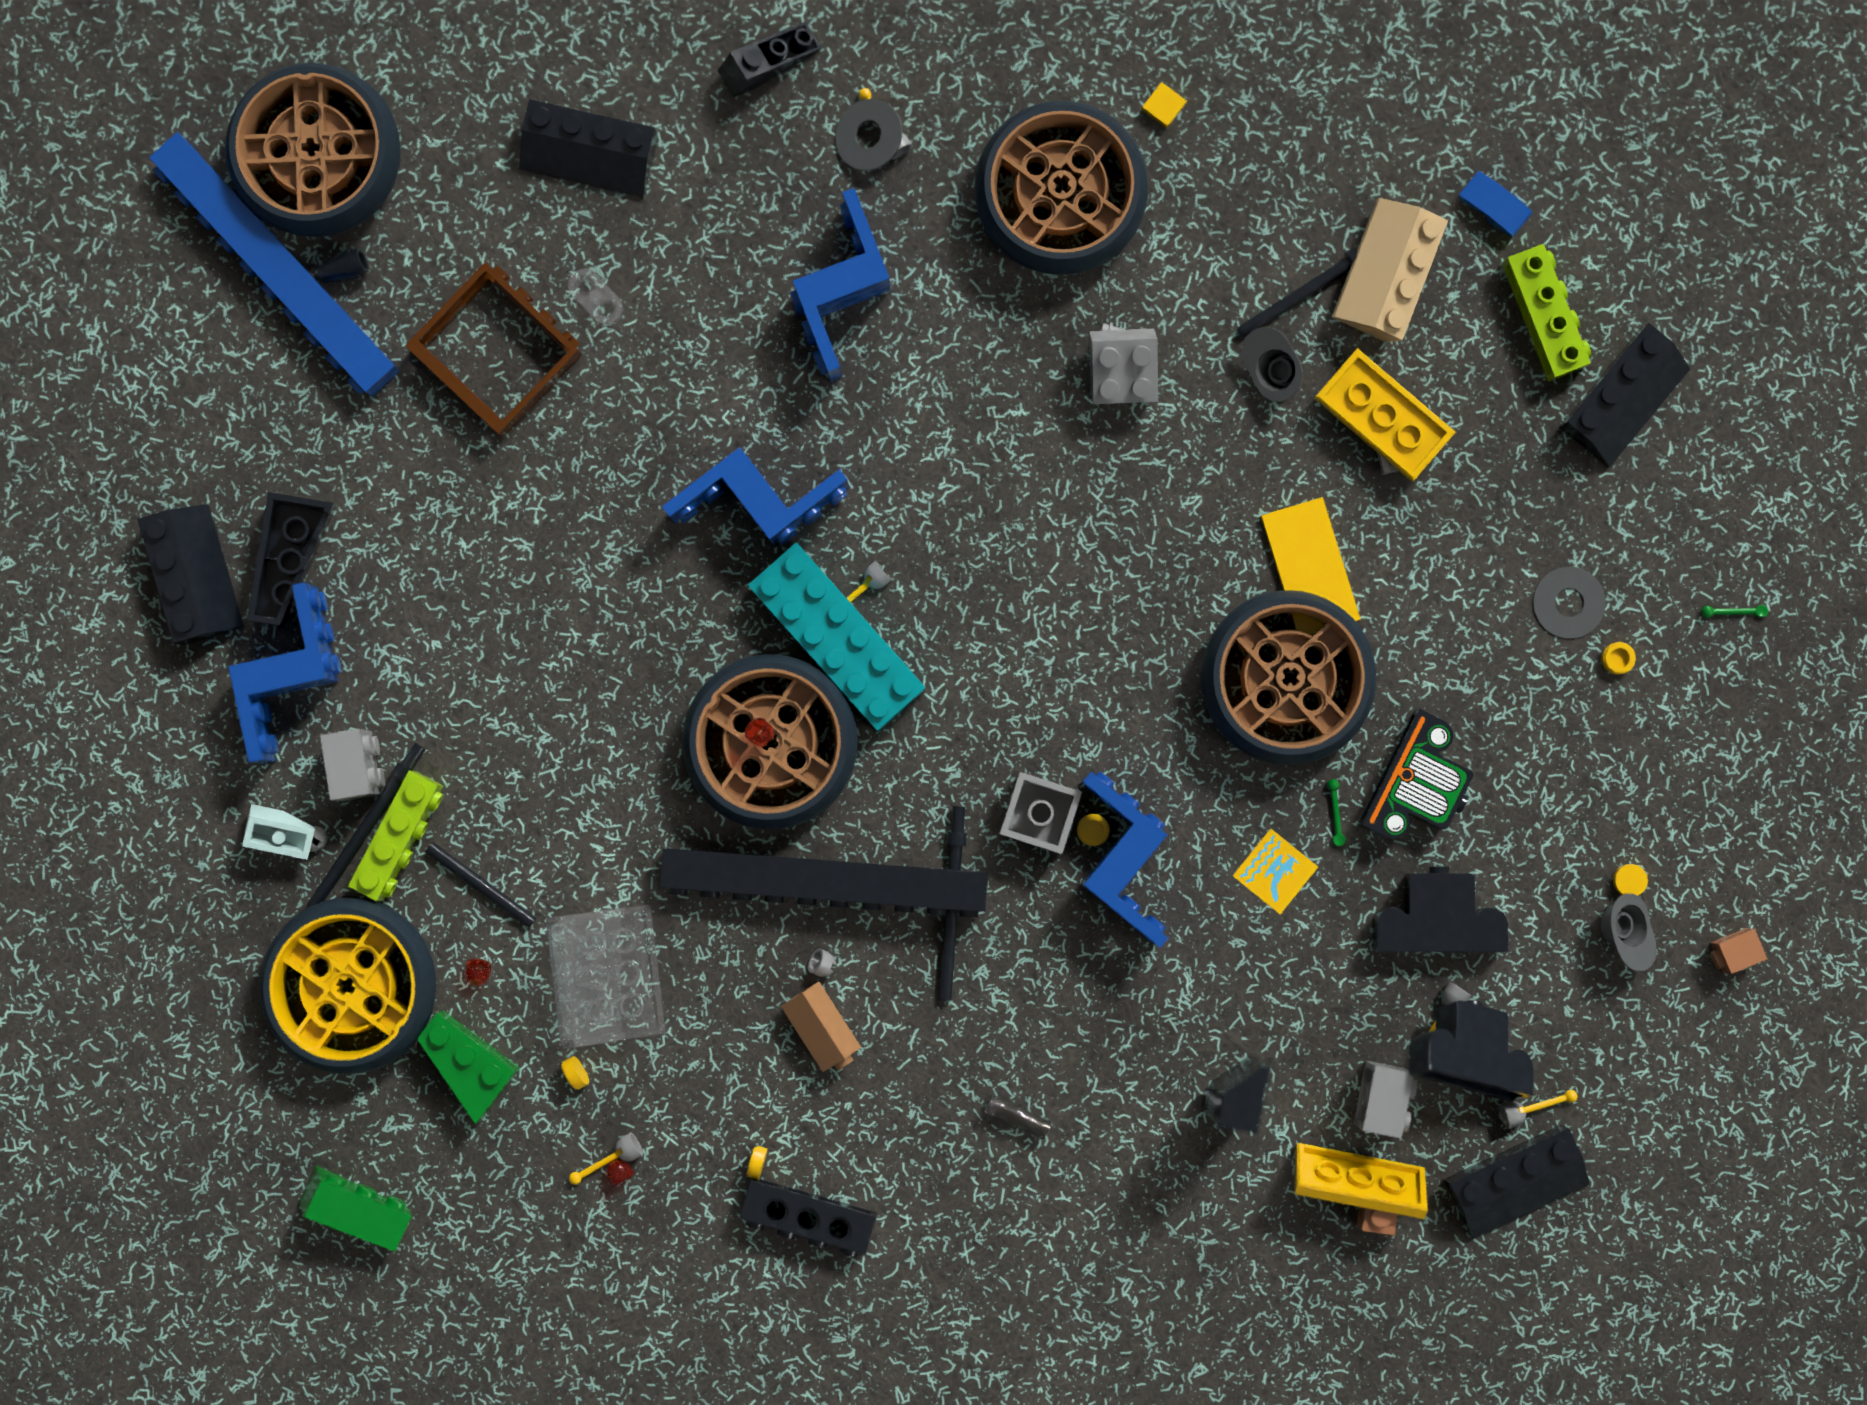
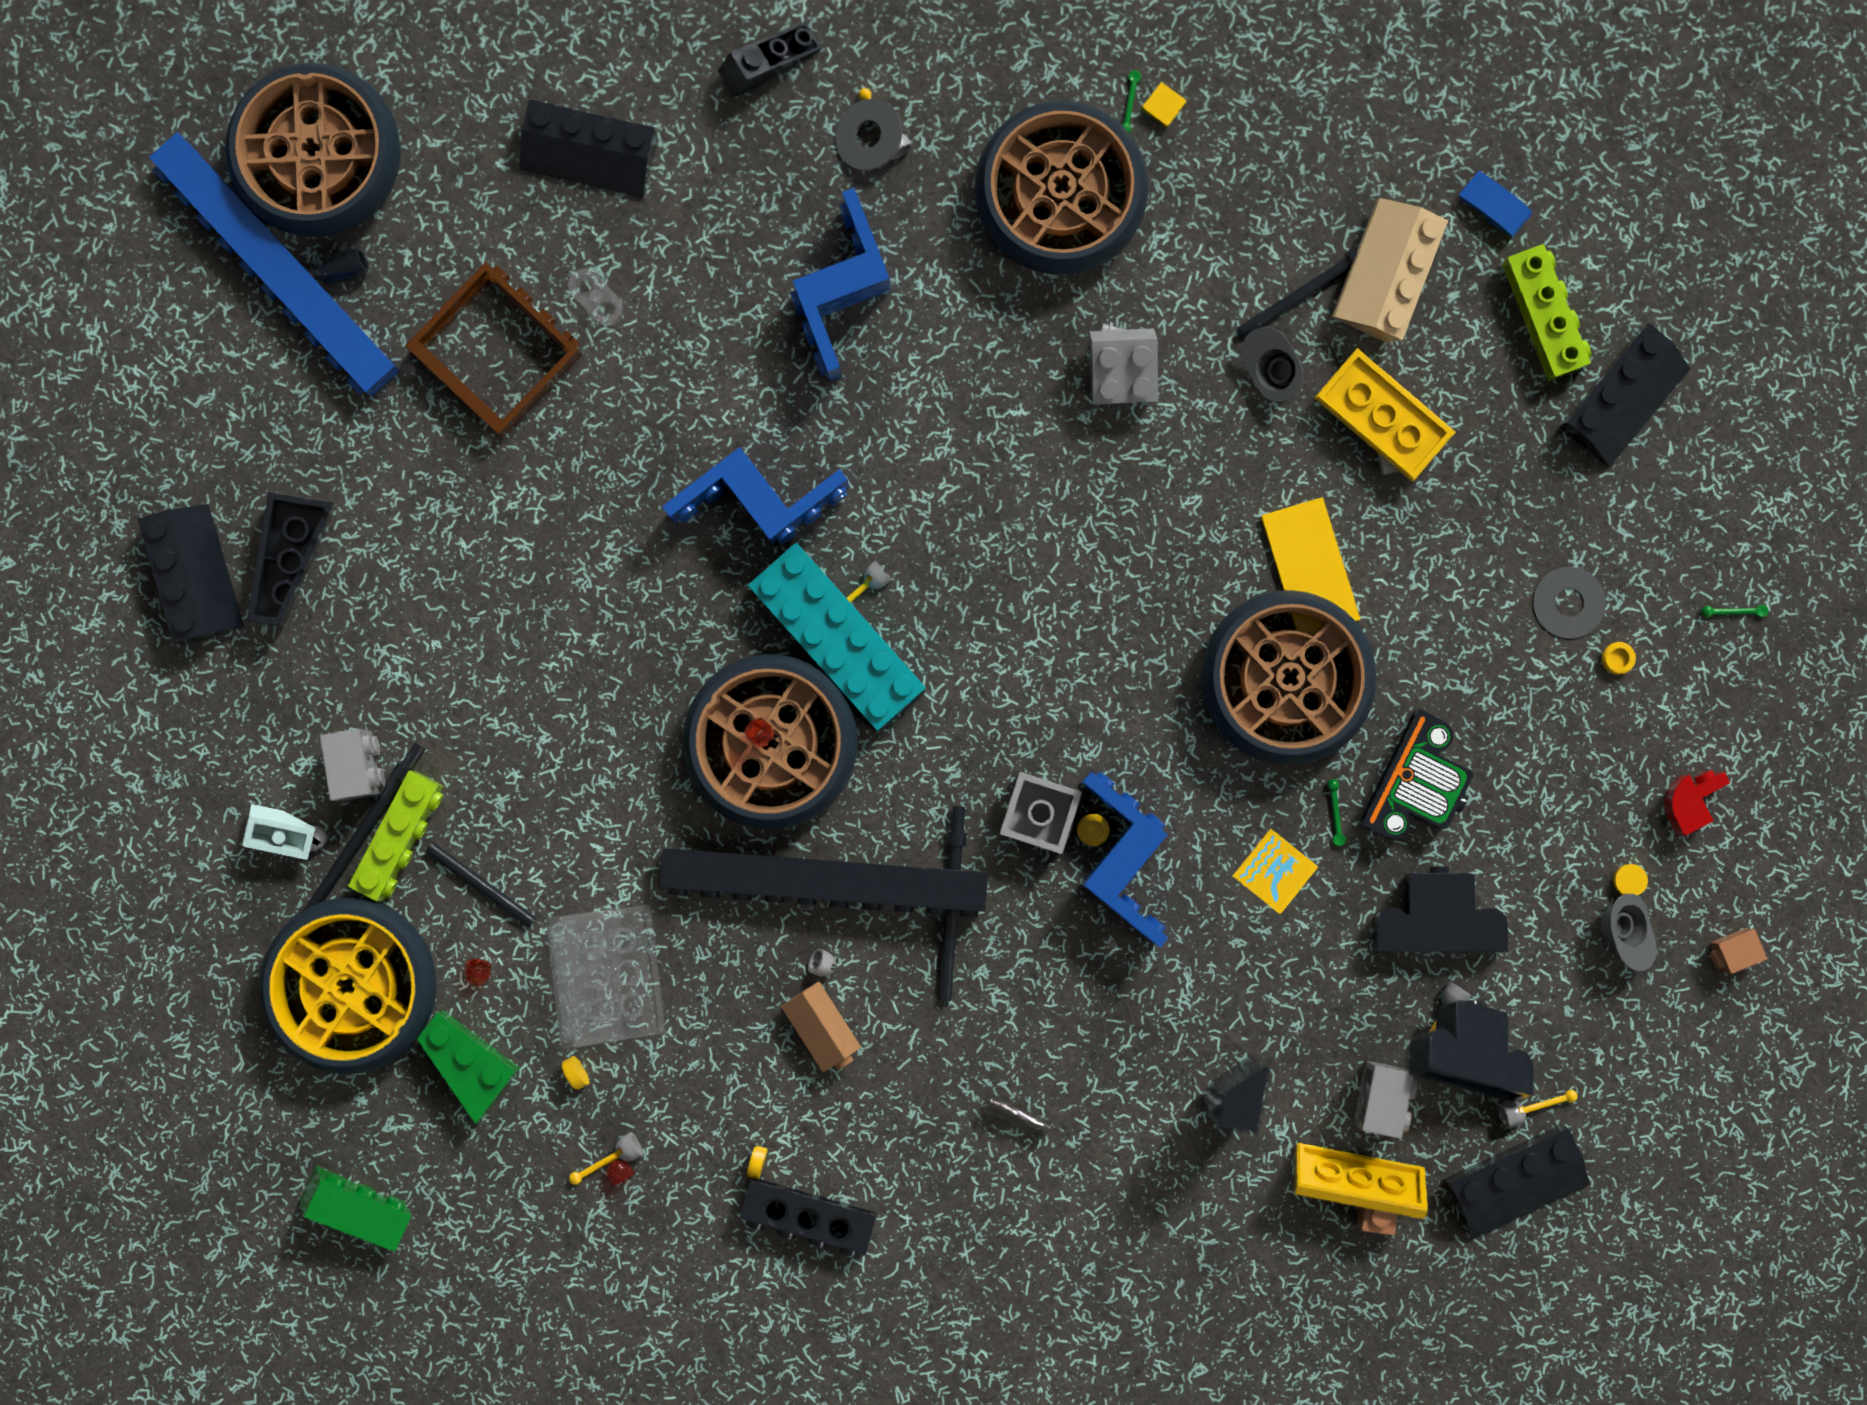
blue bracket [228,582,341,764] -> none
none -> green hinge [1122,70,1141,134]
none -> red brick [1664,769,1730,836]

